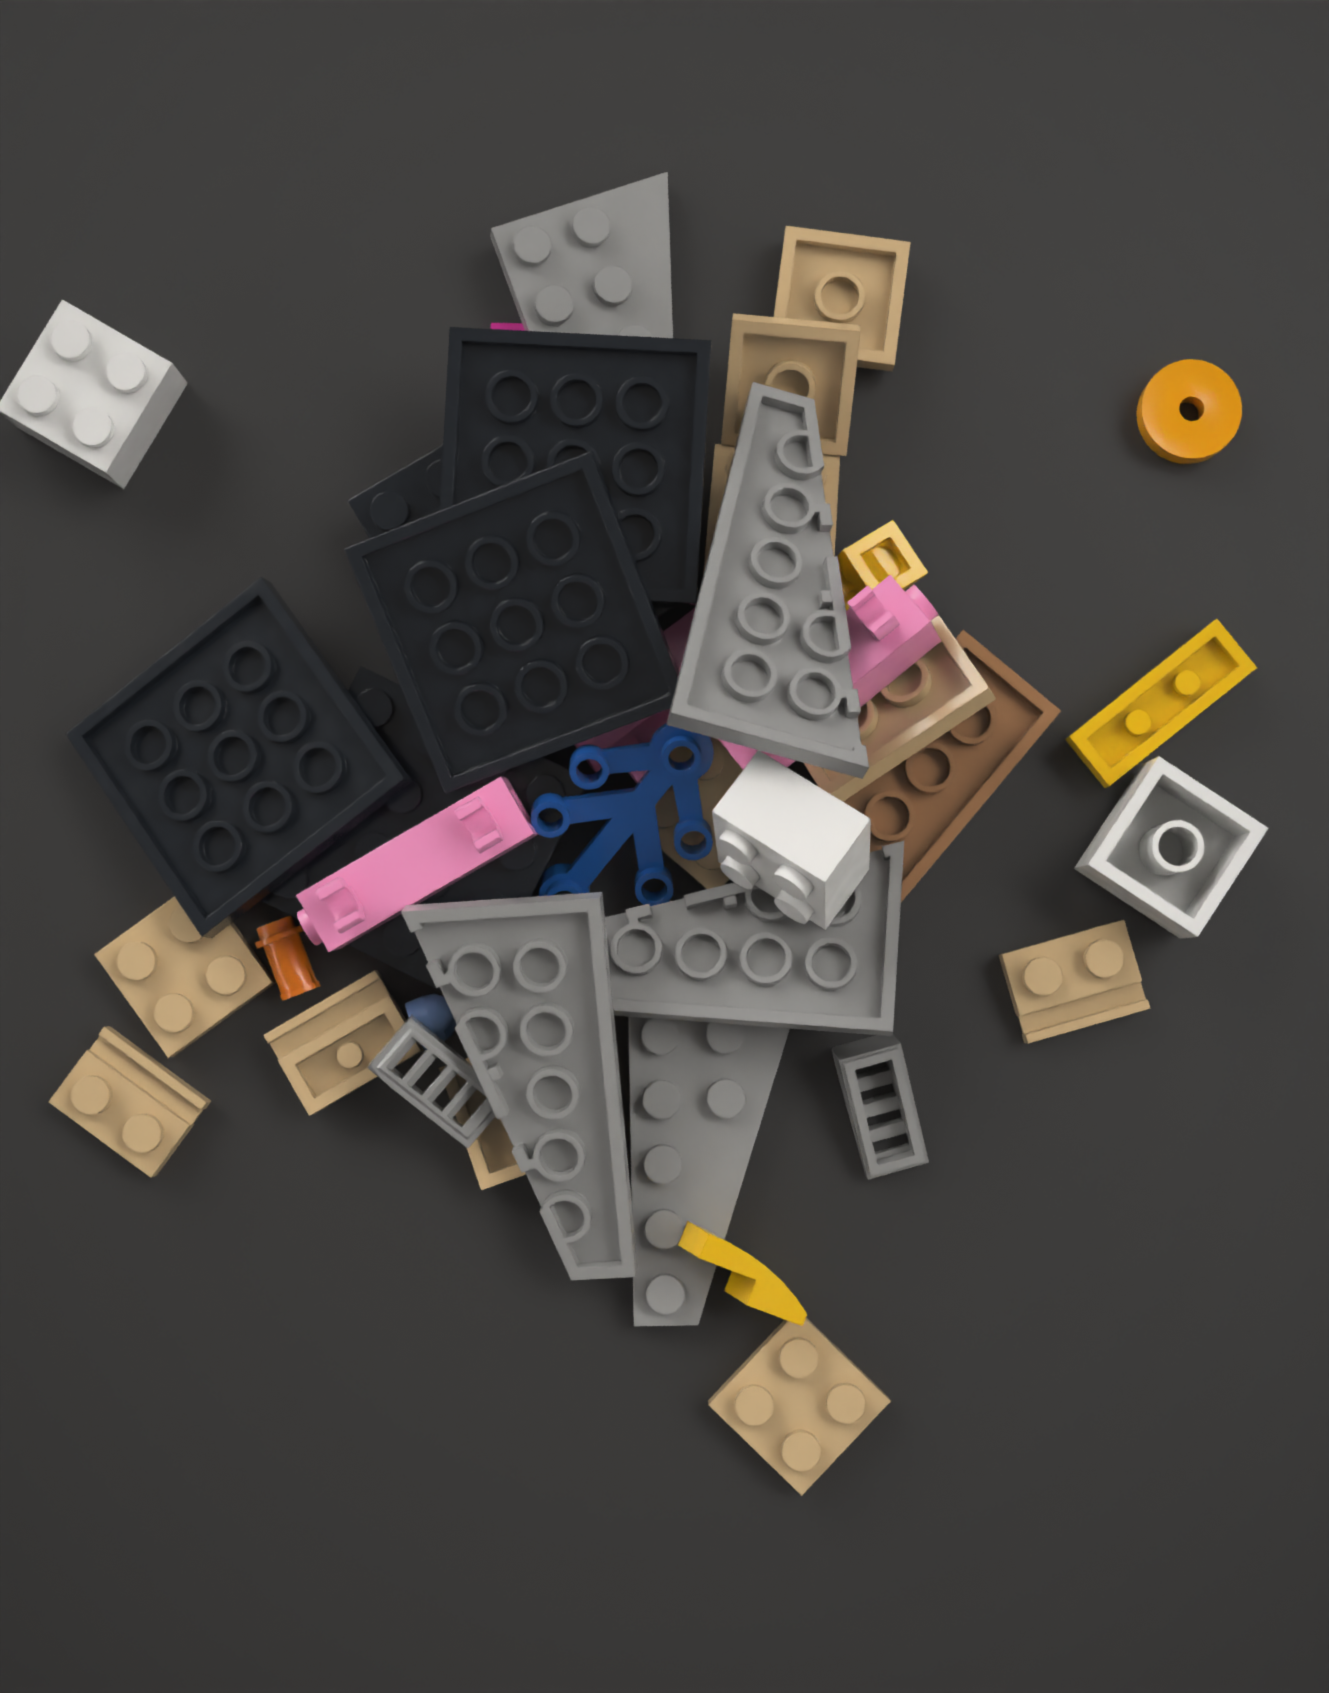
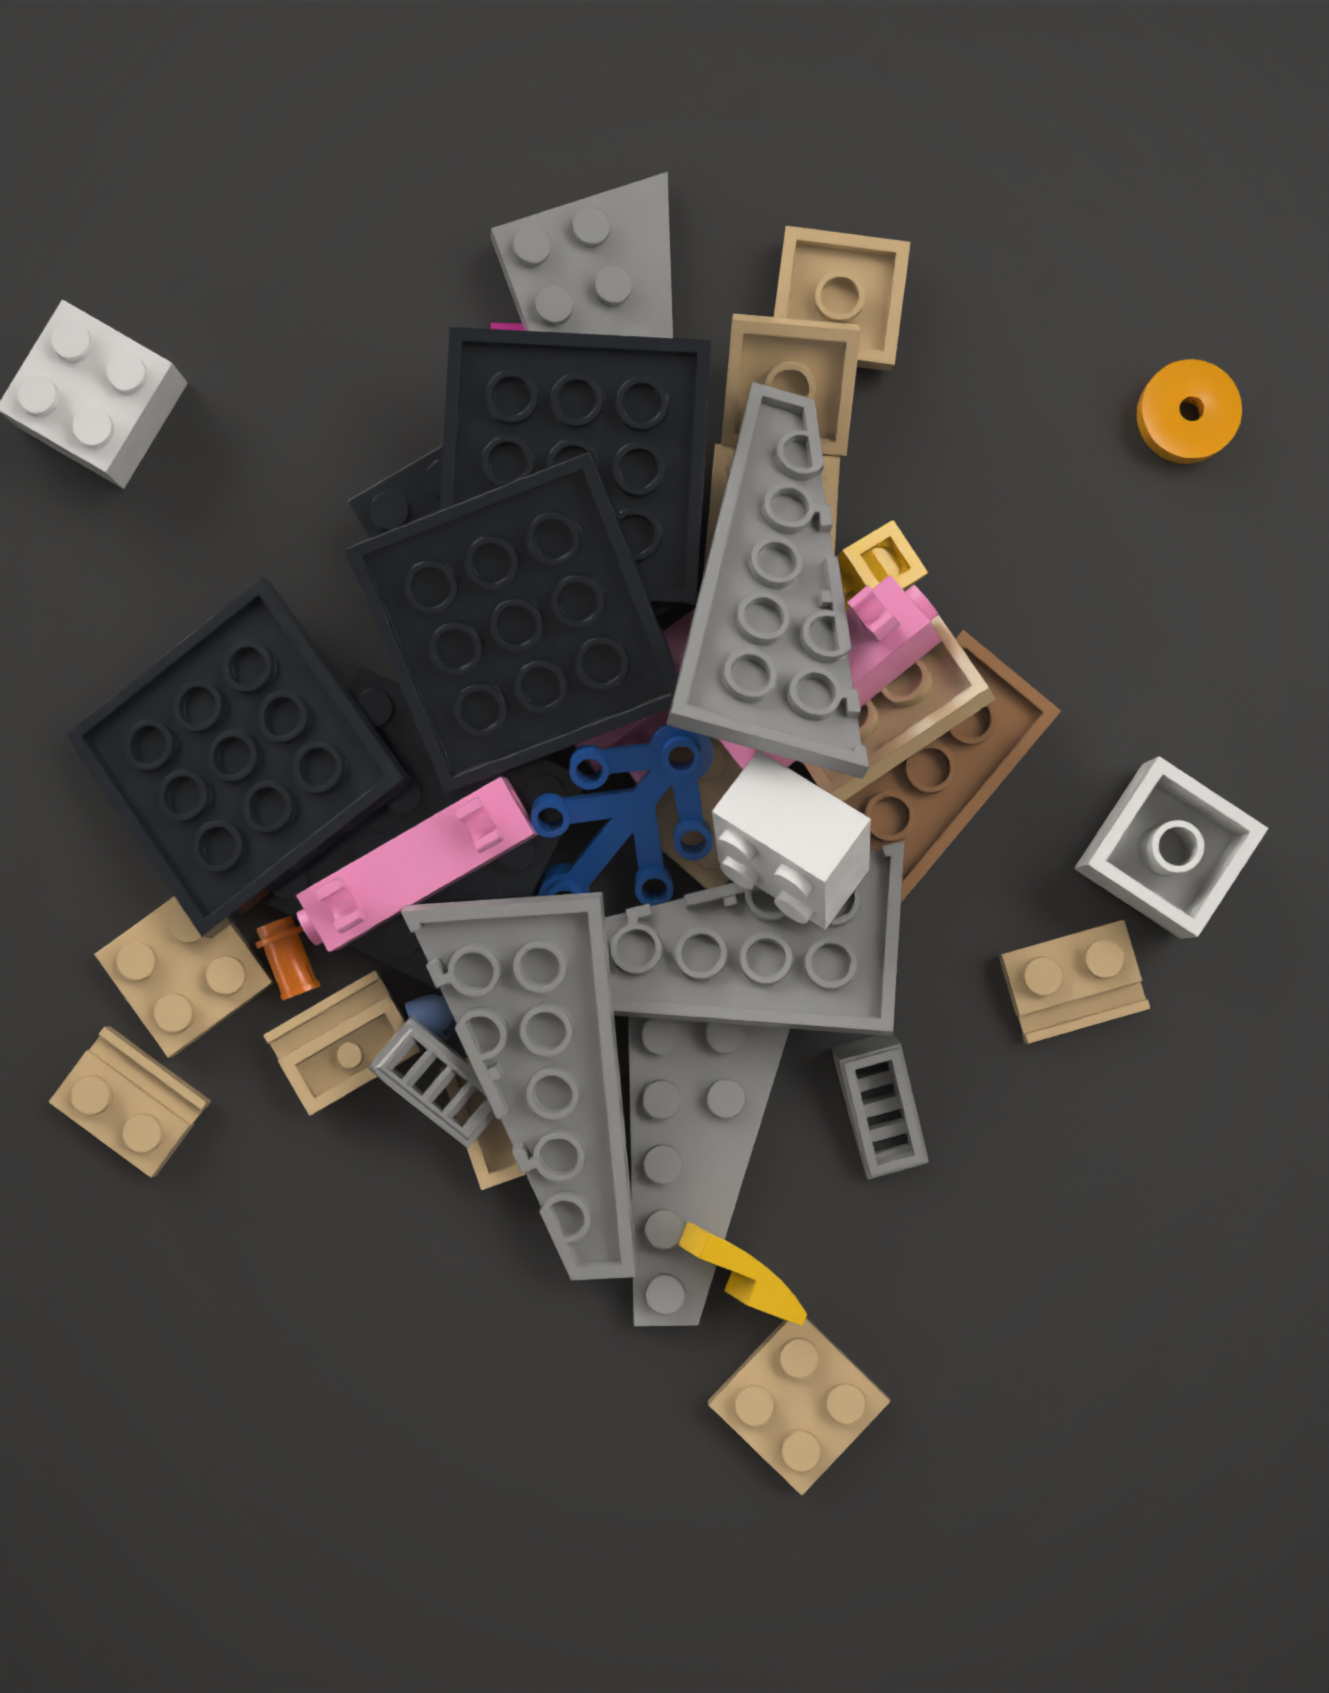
yellow plate [1065,619,1257,788] -> none

